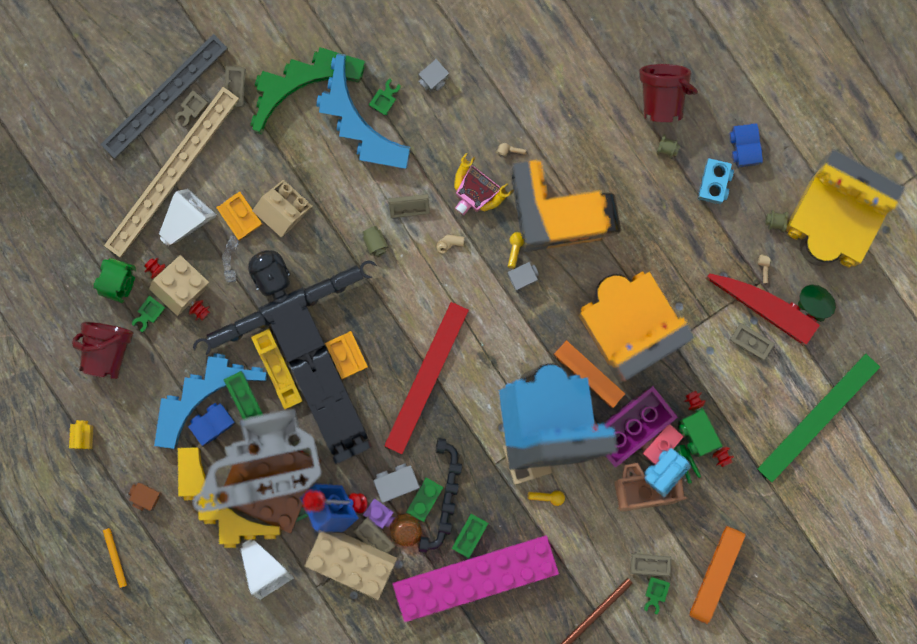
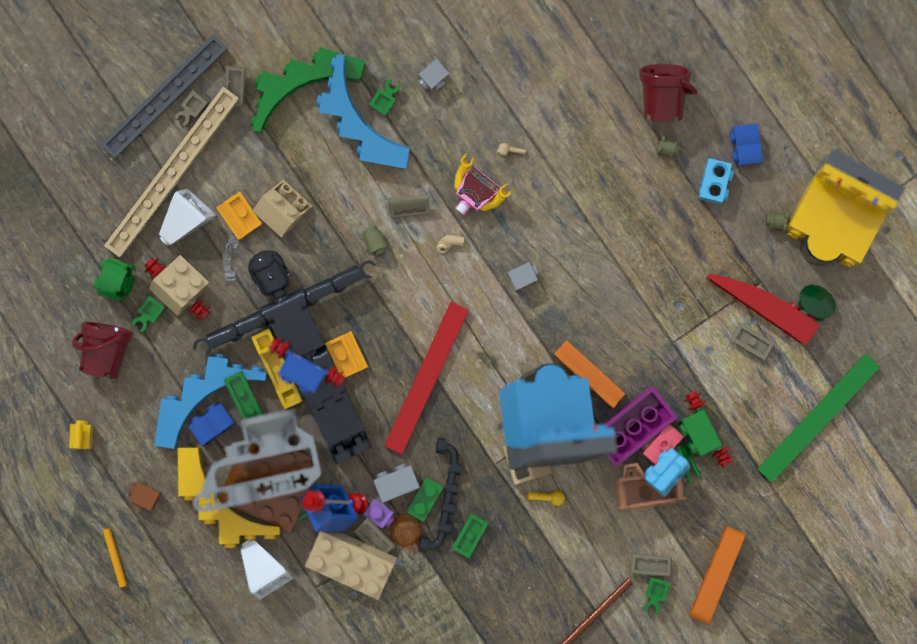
dark pink brick [393,535,559,622] -> none
yellow bar [508,232,525,269] -> none
piece [511,160,621,252] -> none
light orange piece [579,271,695,384] -> none
tan hand [758,255,770,283] -> none
none -> blue brick [269,337,345,394]

